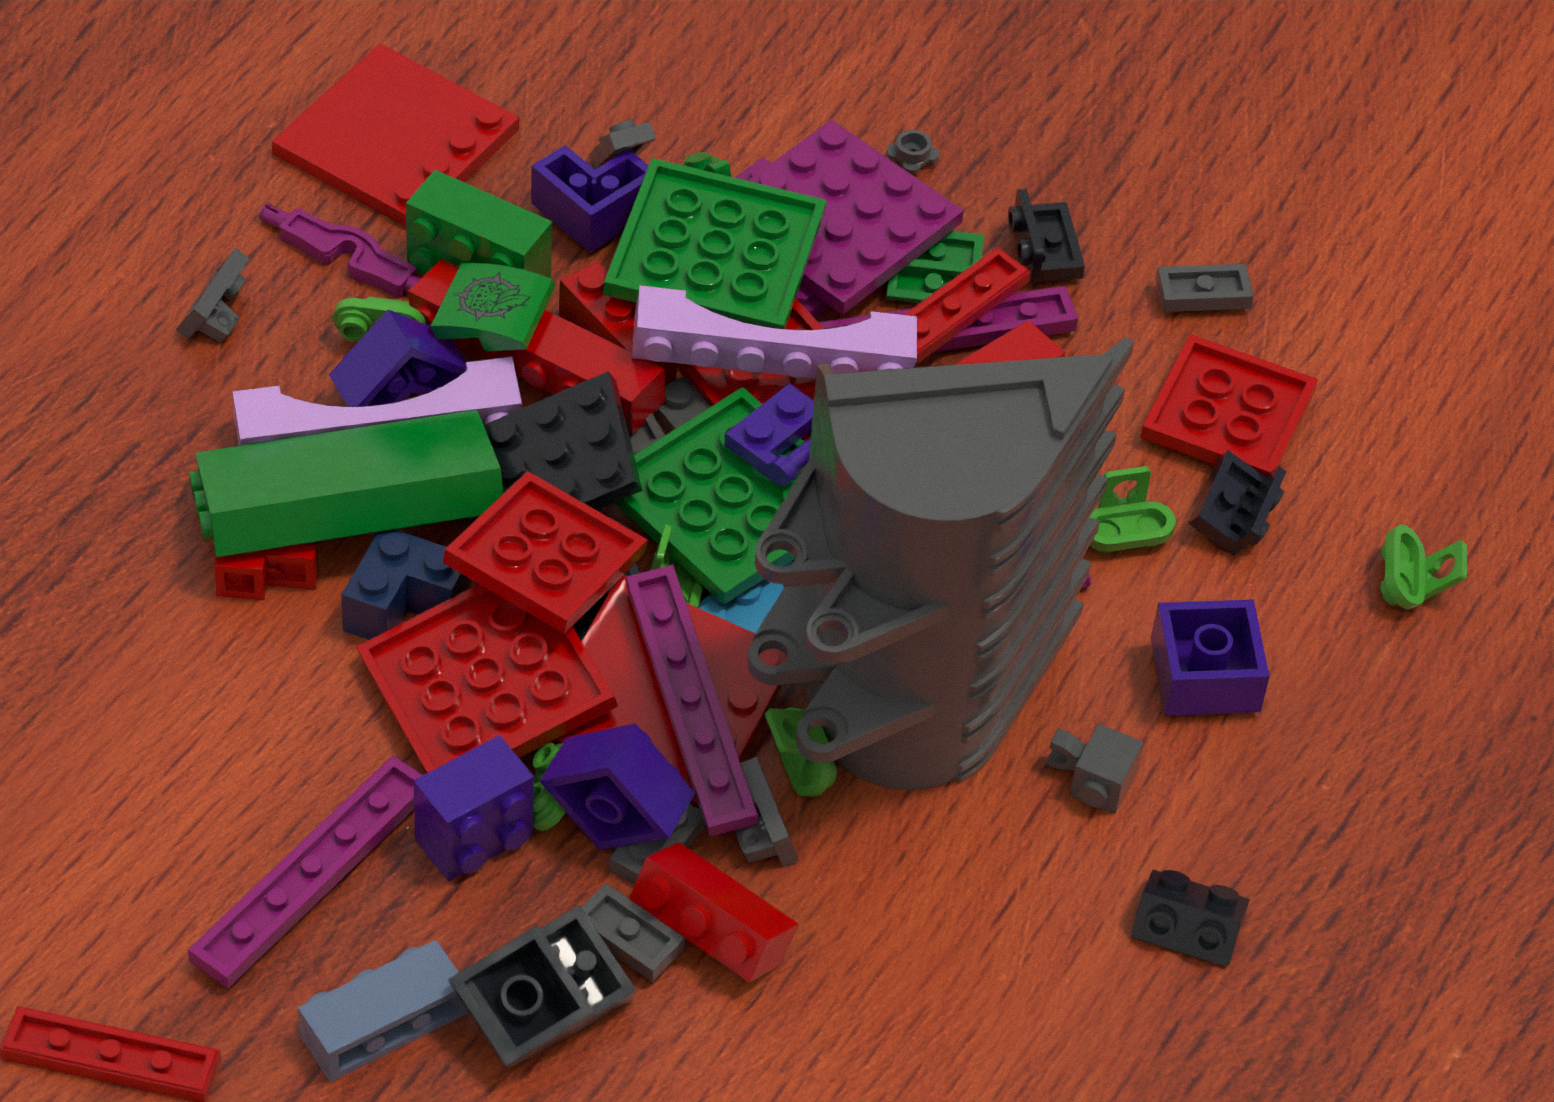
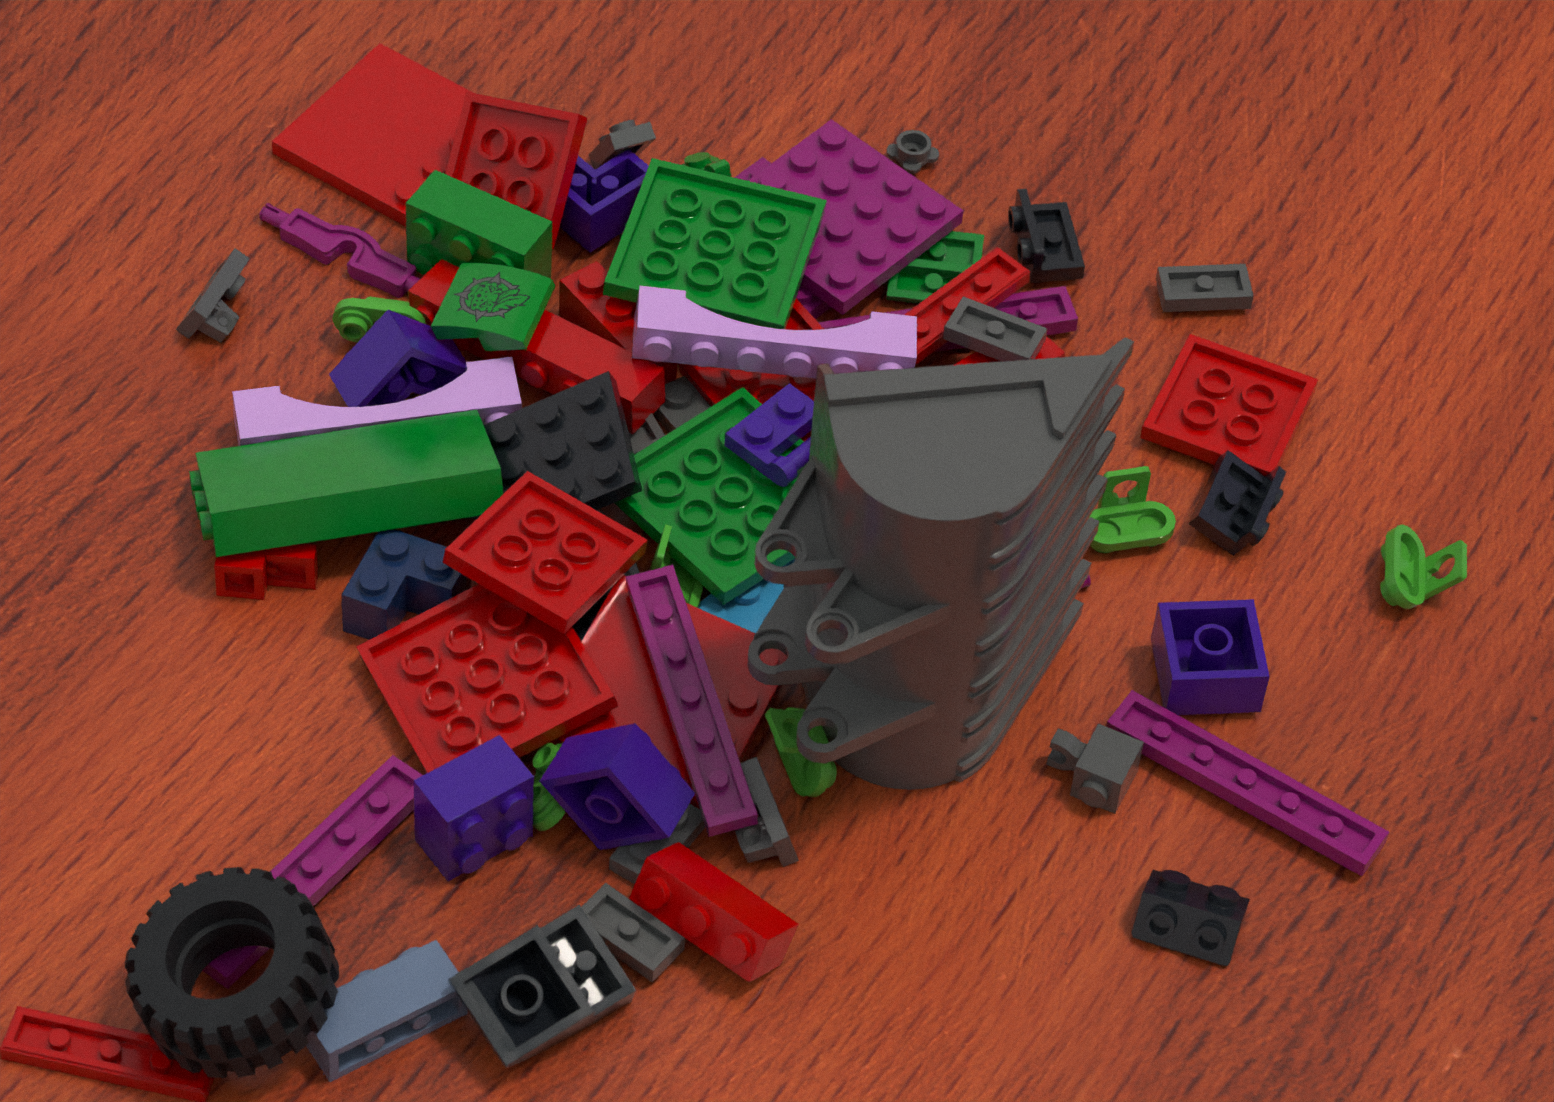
none -> black tyre [124,867,339,1078]
none -> red plate [445,92,588,249]
none -> dark grey plate [943,297,1047,362]
none -> magenta plate [1106,690,1389,876]

